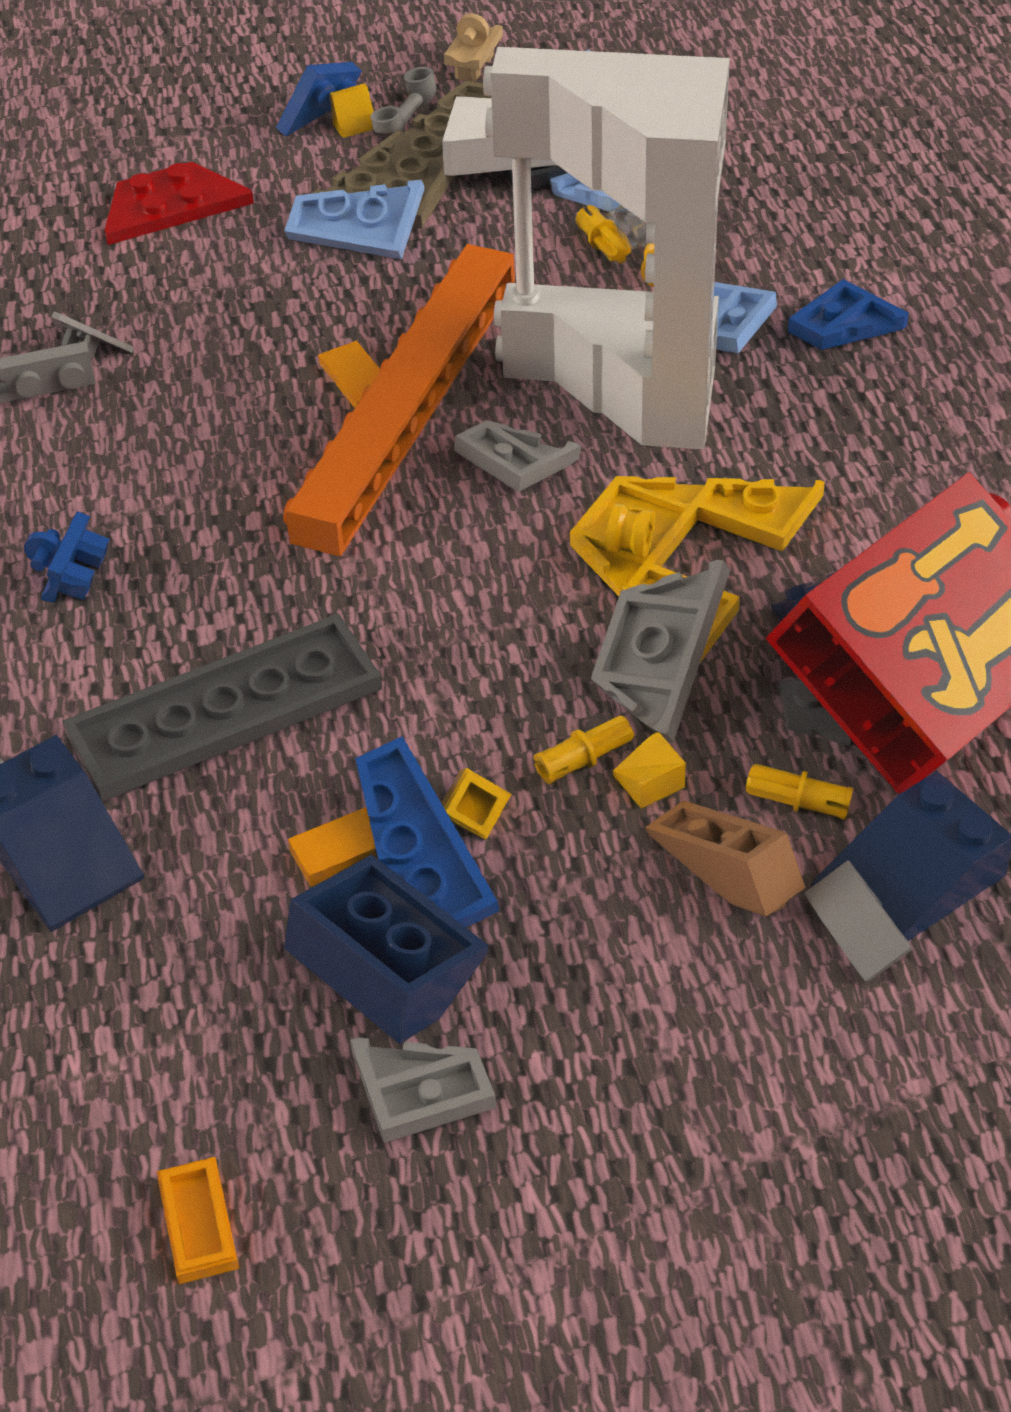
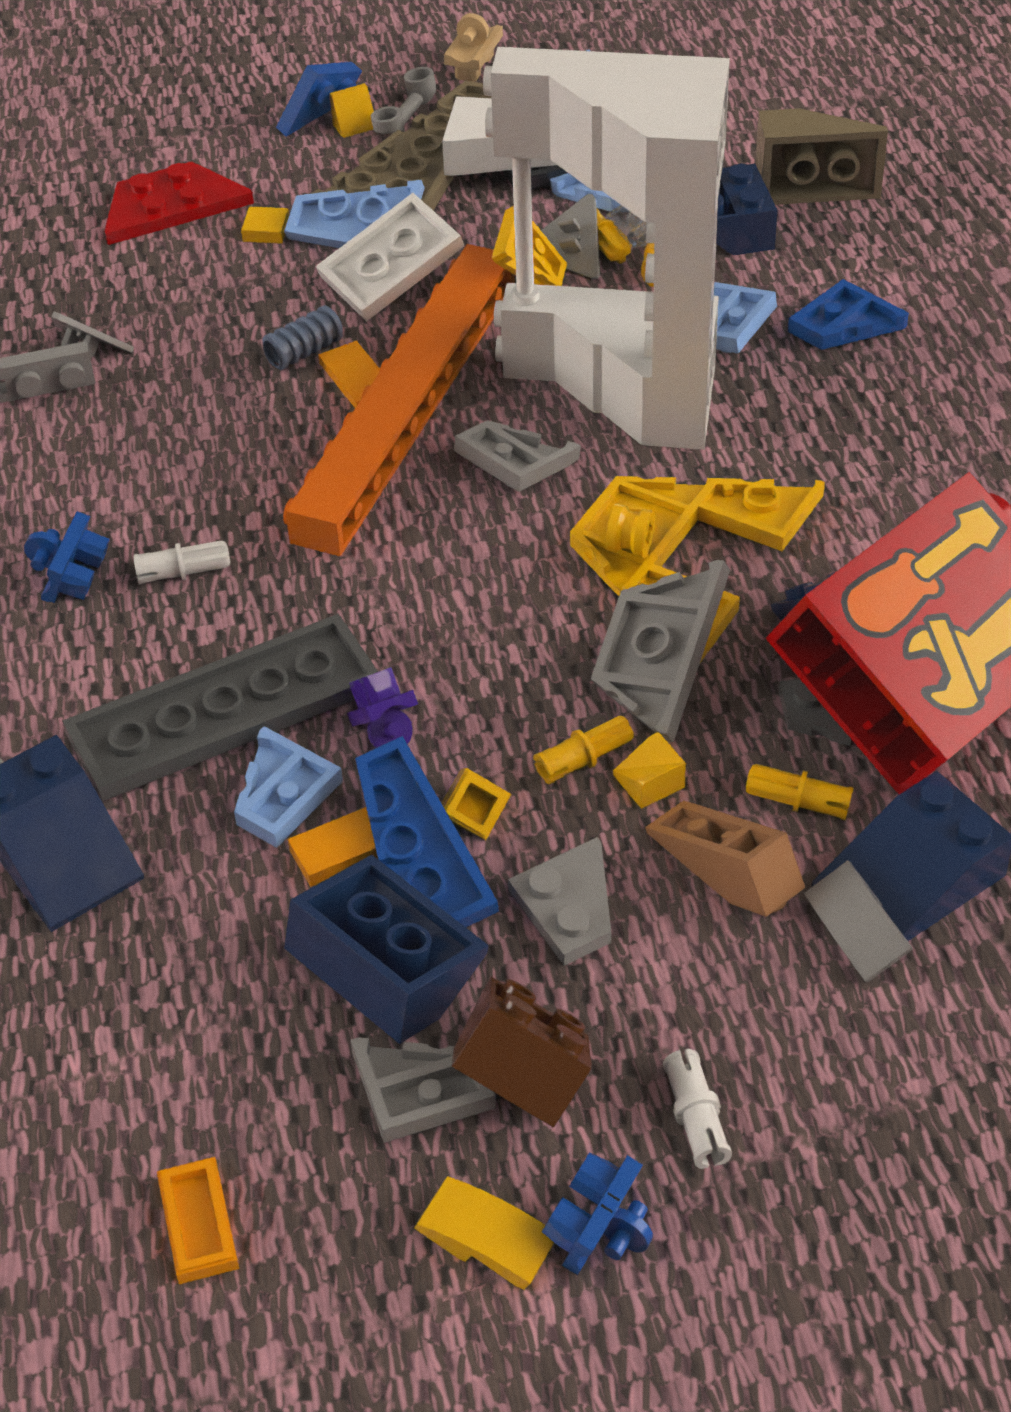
none -> white axle [133,540,230,584]
none -> light blue wing [234,726,343,848]
none -> yellow tile [241,207,289,244]
none -> sand blue piece [262,305,343,370]
none -> white plate [316,193,465,322]
none -> dark purple hips [347,667,418,748]
none -> yellow slope [414,1176,554,1290]
none -> reddish brown slope [451,977,592,1128]
none -> yellow wing [491,206,567,286]
none -> light grey wing [508,837,611,966]
none -> light grey piece [541,194,600,279]
none -> blue hips [542,1152,653,1275]
none -> white pin [663,1049,732,1169]
none -> dark blue slope [716,164,777,255]
none -> dark tan slope [755,108,888,205]

